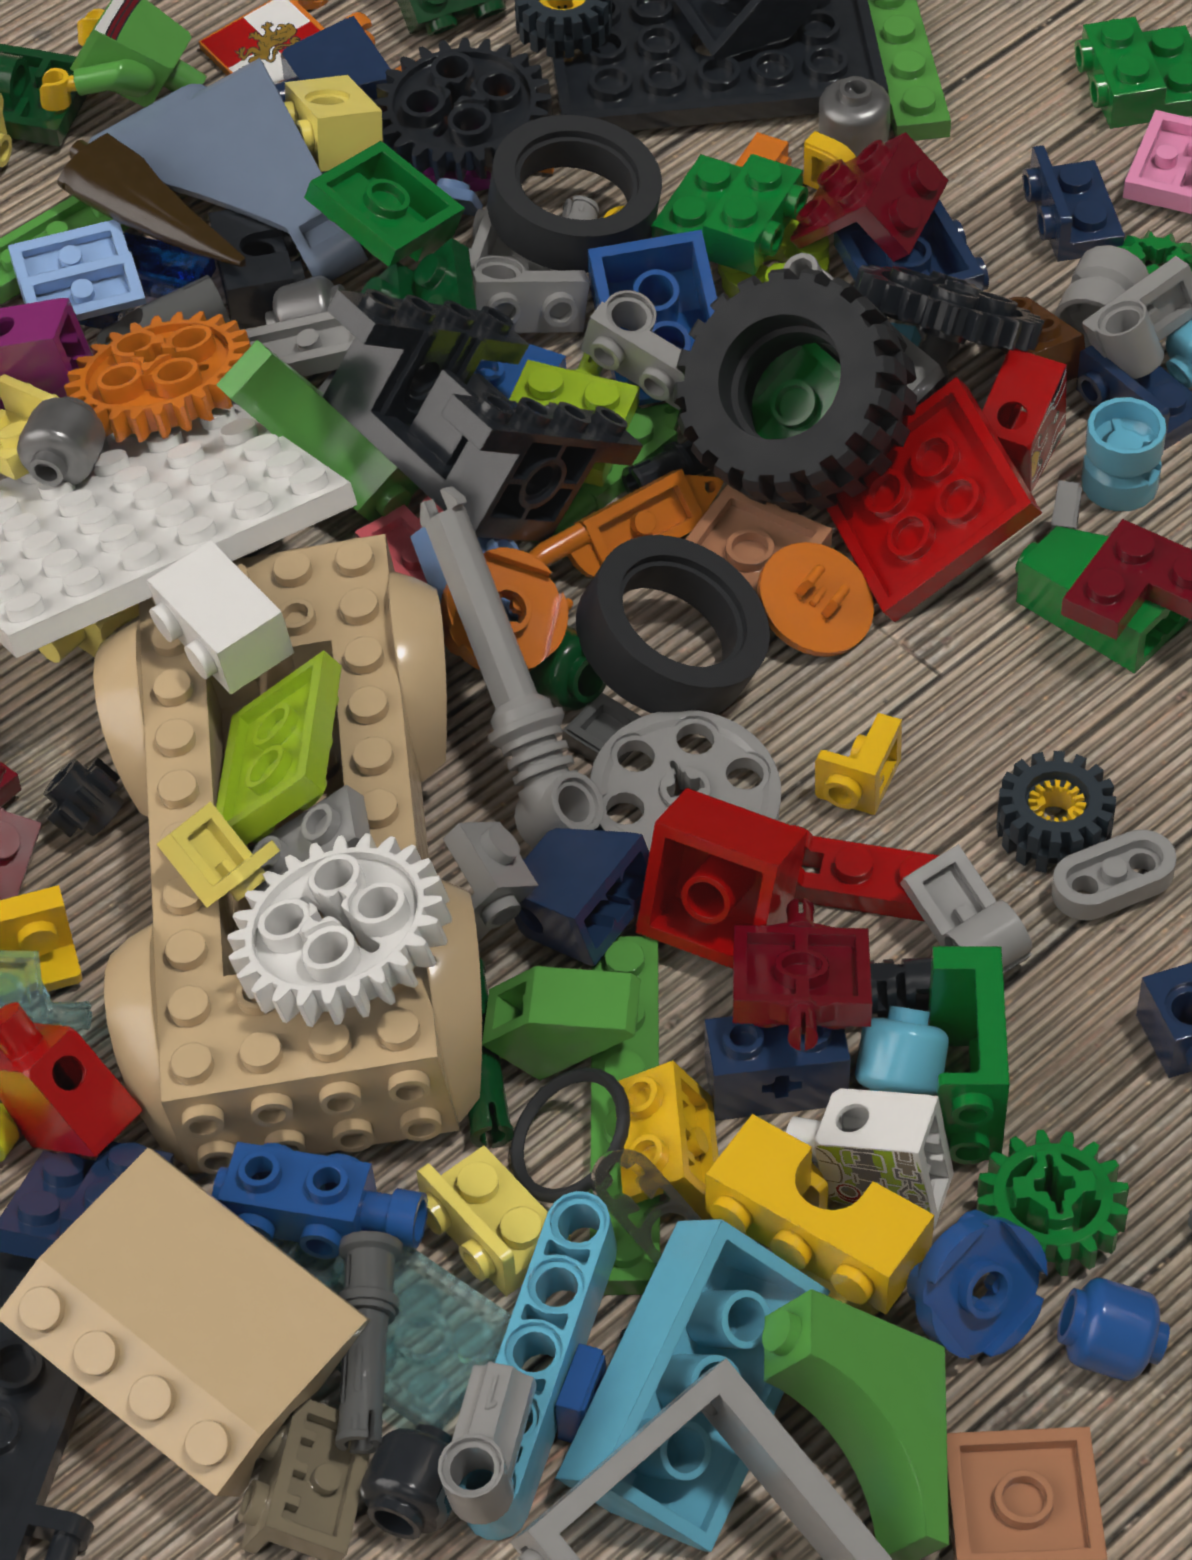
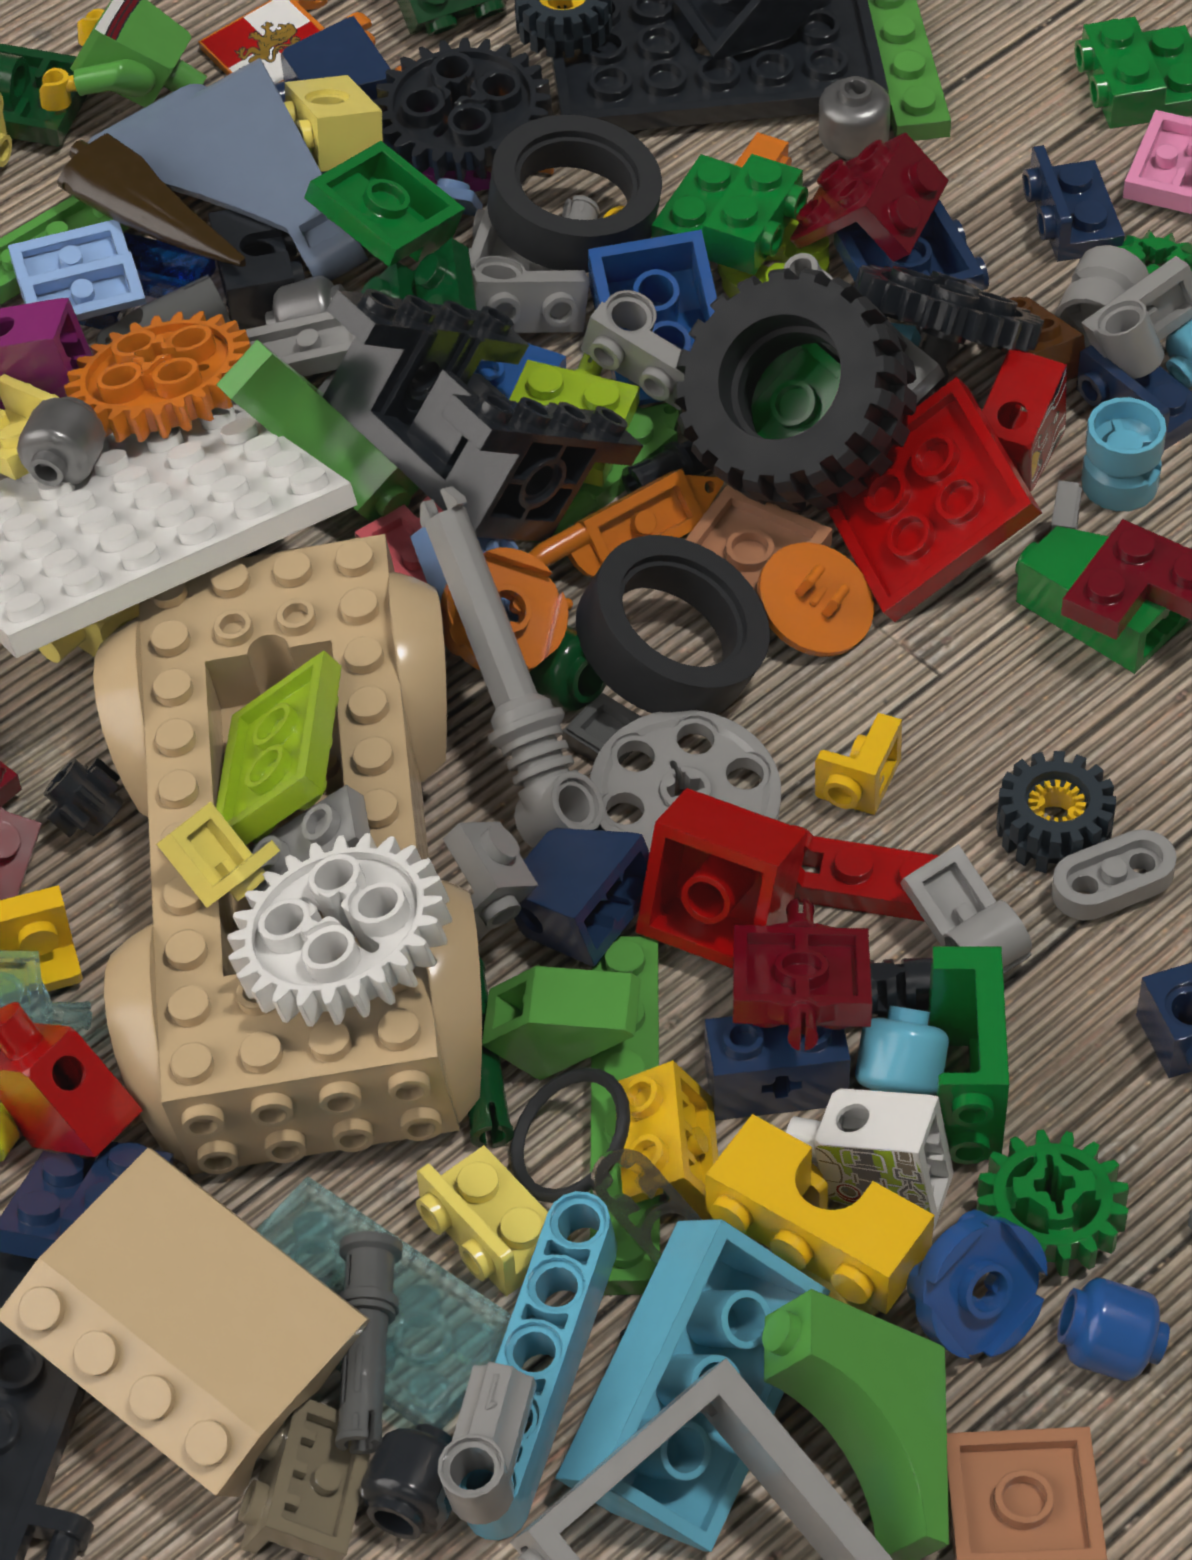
white brick [147,539,294,694] -> none
blue brick [212,1142,428,1259] -> none
blue tile [555,1343,606,1443] -> none
yellow tile [803,131,856,190] -> none

